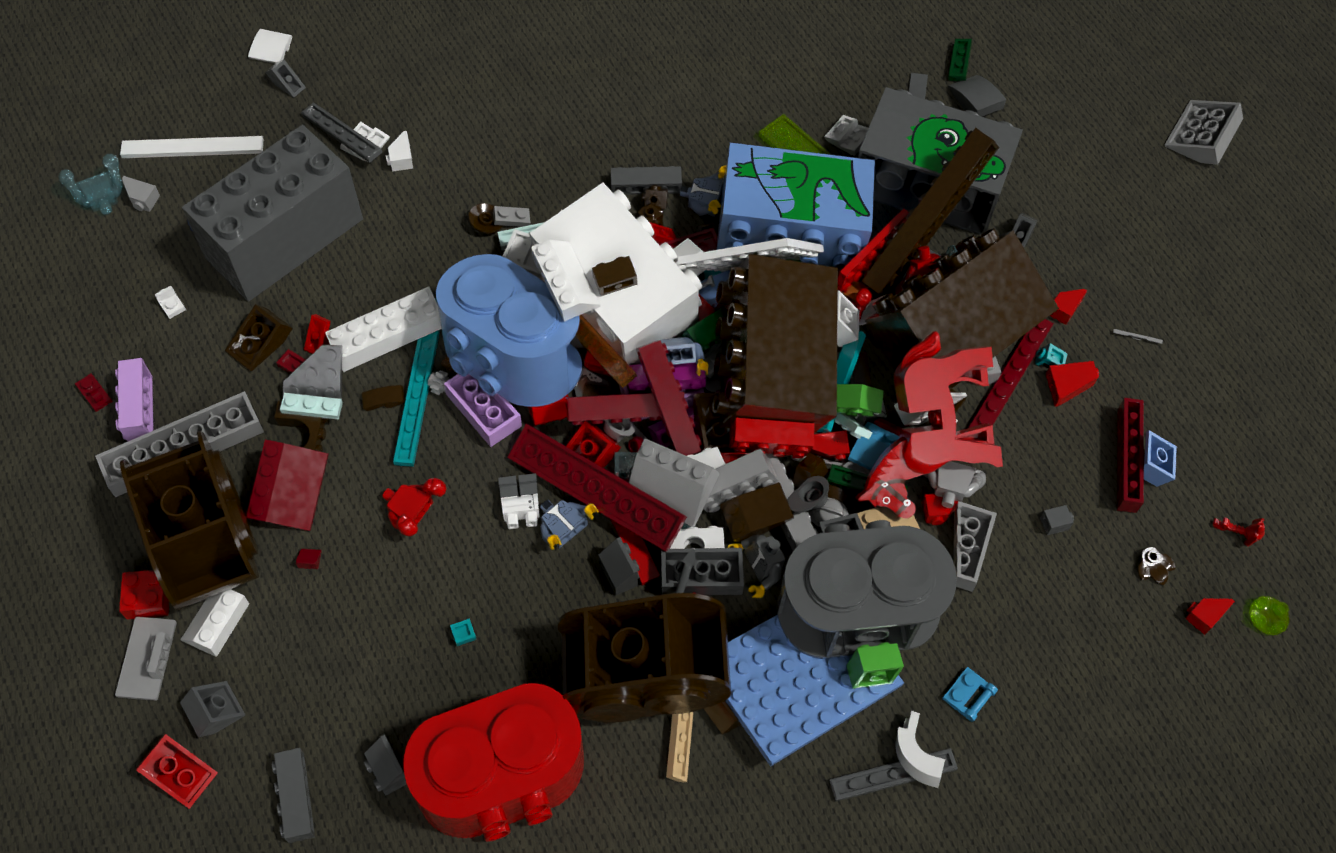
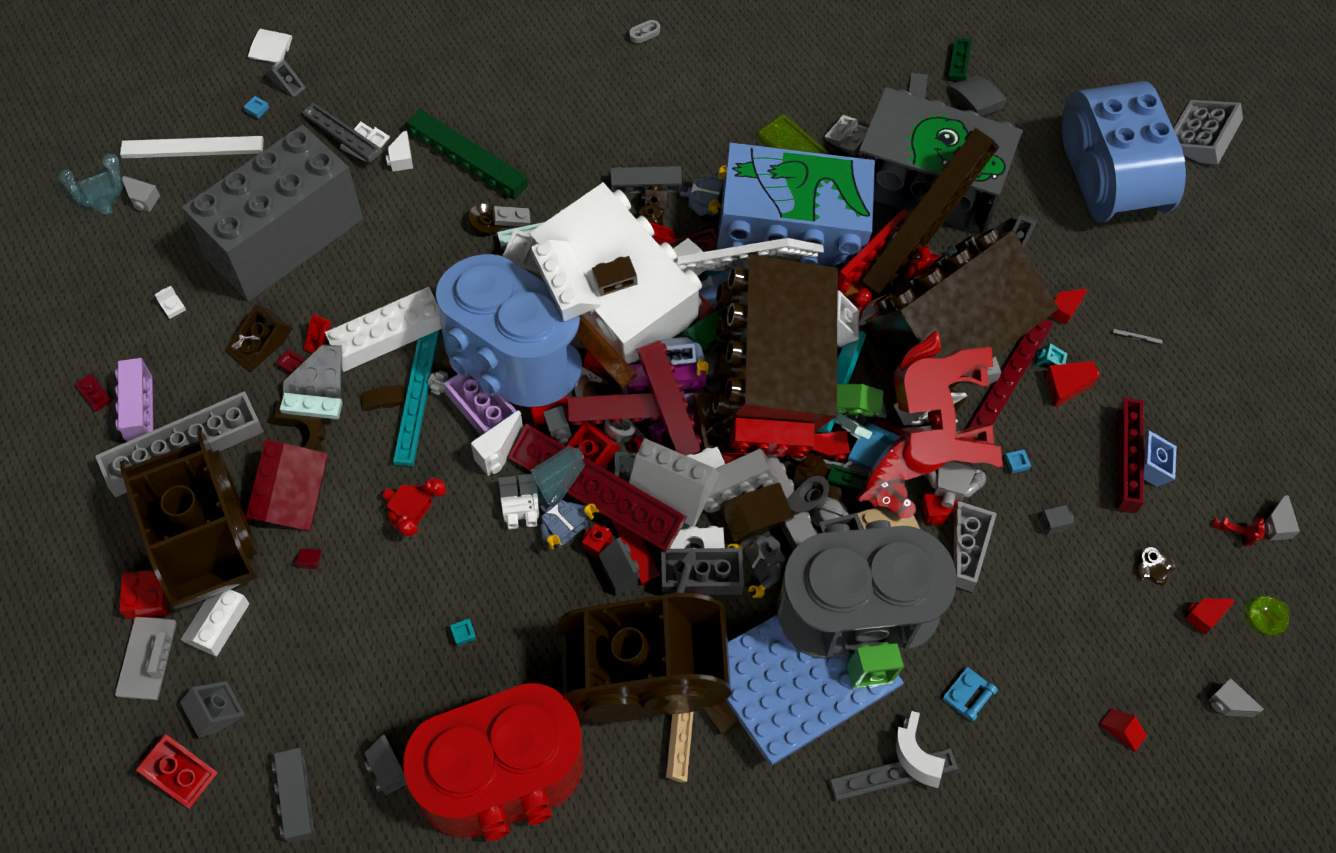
none -> dark azure plate [244,96,269,119]
none -> dark green brick [406,109,528,200]
none -> white slope [471,410,523,476]
none -> clear light blue slope [530,446,585,506]
none -> dark grey brick [543,406,572,446]
none -> red brick [582,524,613,560]
none -> light grey plate [630,20,660,43]
none -> dark azure plate [1005,450,1031,474]
none -> medium blue brick [1062,81,1186,223]
none -> red slope [1100,709,1147,752]
none -> light grey slope [1208,678,1263,717]
none -> light grey slope [1264,495,1300,541]

